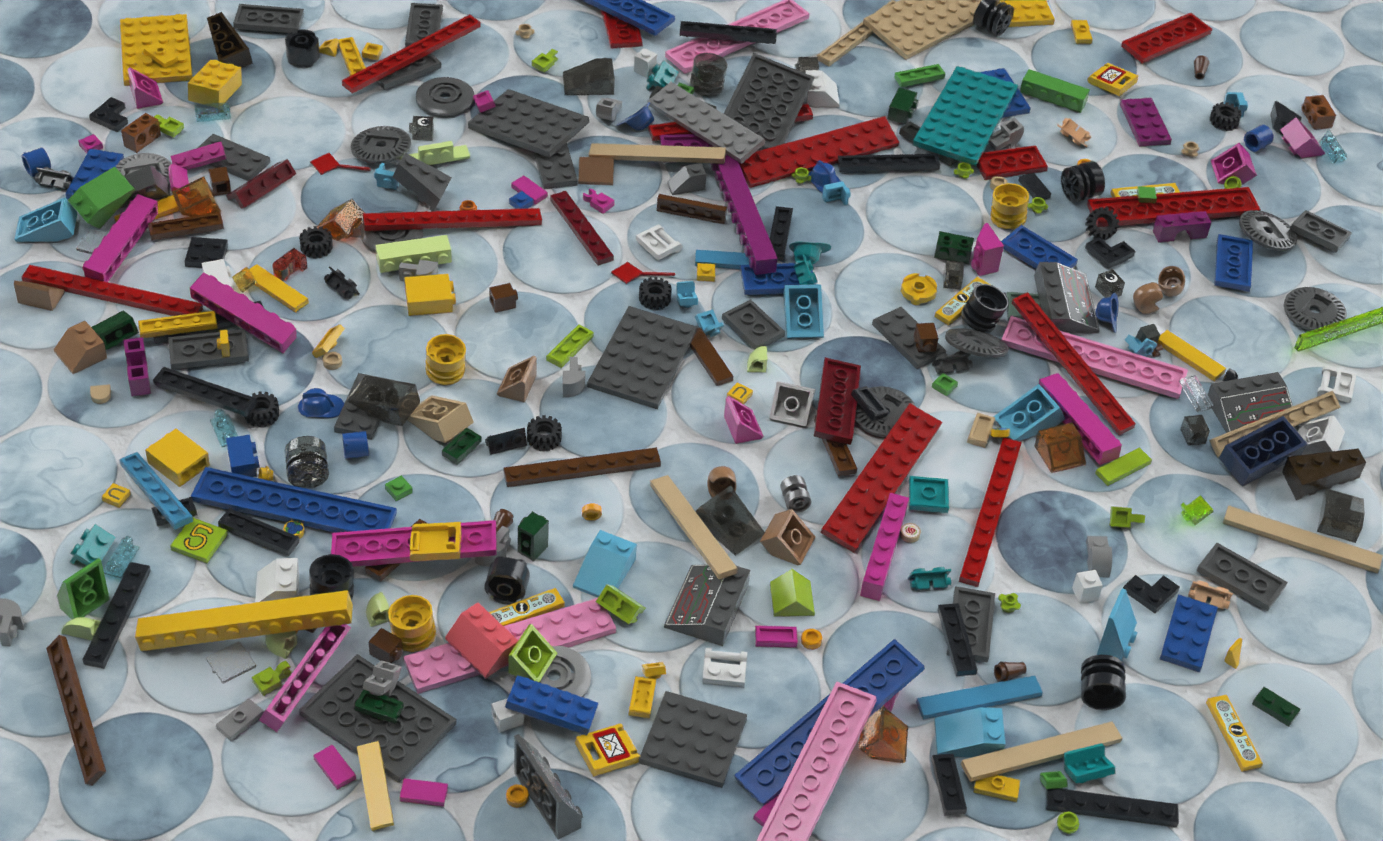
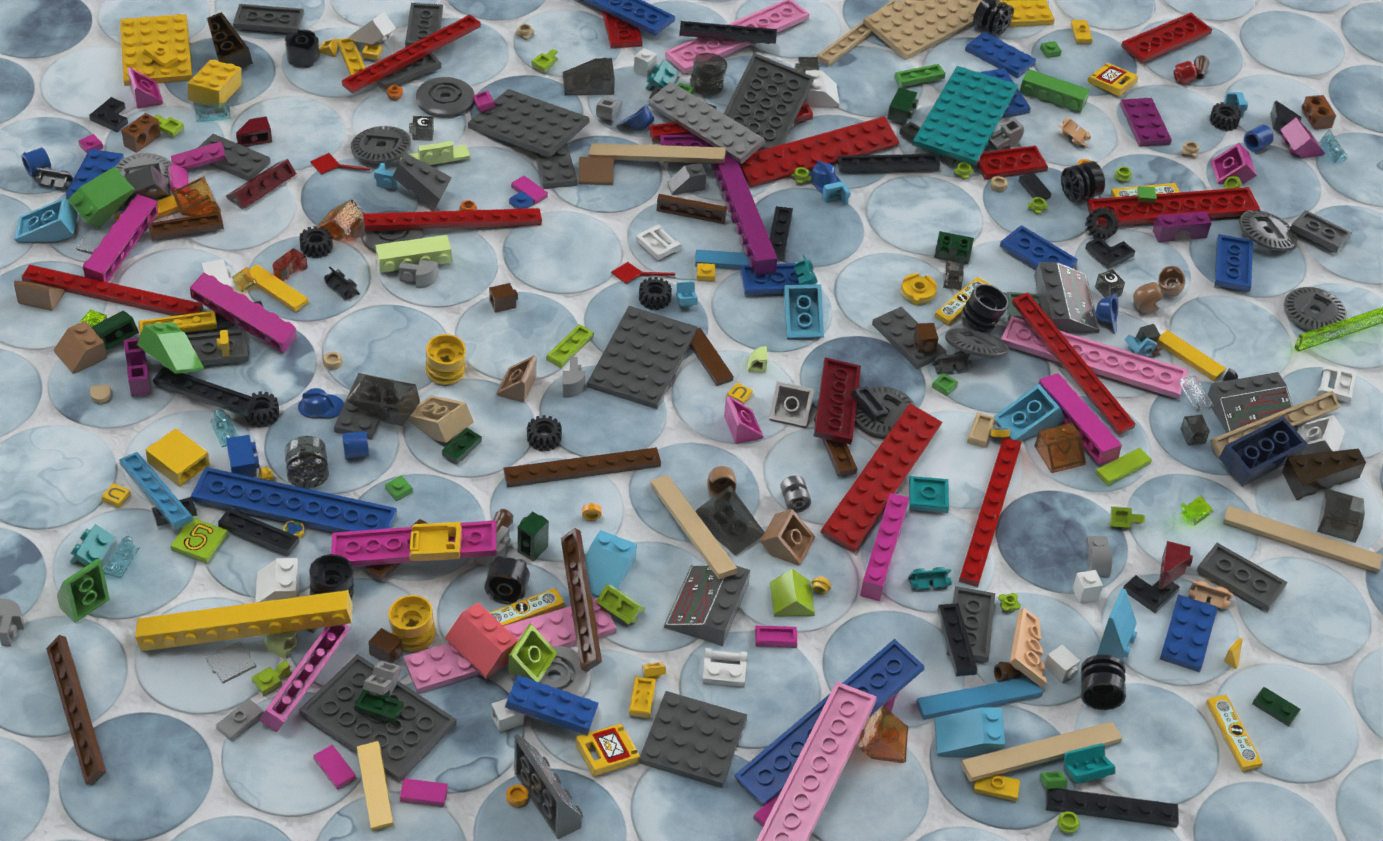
yellowish green brick [61,617,101,640] -> none
black plate [82,562,151,669] -> none
black plate [184,237,228,268] -> none
reddish brown brick [208,167,231,196] -> none
yellow plate [312,324,345,358] -> none
yellowish green brick [366,592,390,627] -> none
yellow brick [404,274,456,316] -> none
black hinge [485,428,527,455] -> none
dark red plate [550,191,614,266] -> none
dark pink plate [583,188,615,214] -> none
medium azure bracket [695,309,724,337] -> none
dark grey plate [722,299,785,350] -> none
teal piece [789,241,831,265] -> none
light orange tile [801,629,822,650] -> none
tile [900,523,921,543] -> none
black plate [931,754,967,816] -> none
dark pink slope [971,223,1004,276] -> none
yellow wheel [990,183,1029,229] -> none
none -> clear neon green plate [80,309,107,327]
none -> bright green slope [137,322,204,374]
none -> dark red slope [236,116,272,147]
none -> white slope [349,12,396,45]
none -> orange plate [386,85,403,100]
none -> reddish brown plate [561,528,602,672]
none -> yellow plate [811,576,832,594]
none -> blue plate [965,32,1036,78]
none -> light nougat wing [1010,608,1047,687]
none -> bright green plate [1040,41,1062,58]
none -> white brick [1045,645,1080,683]
none -> lime plate [1115,166,1132,182]
none -> dark red slope [1158,541,1193,589]
none -> red head [1173,61,1199,84]

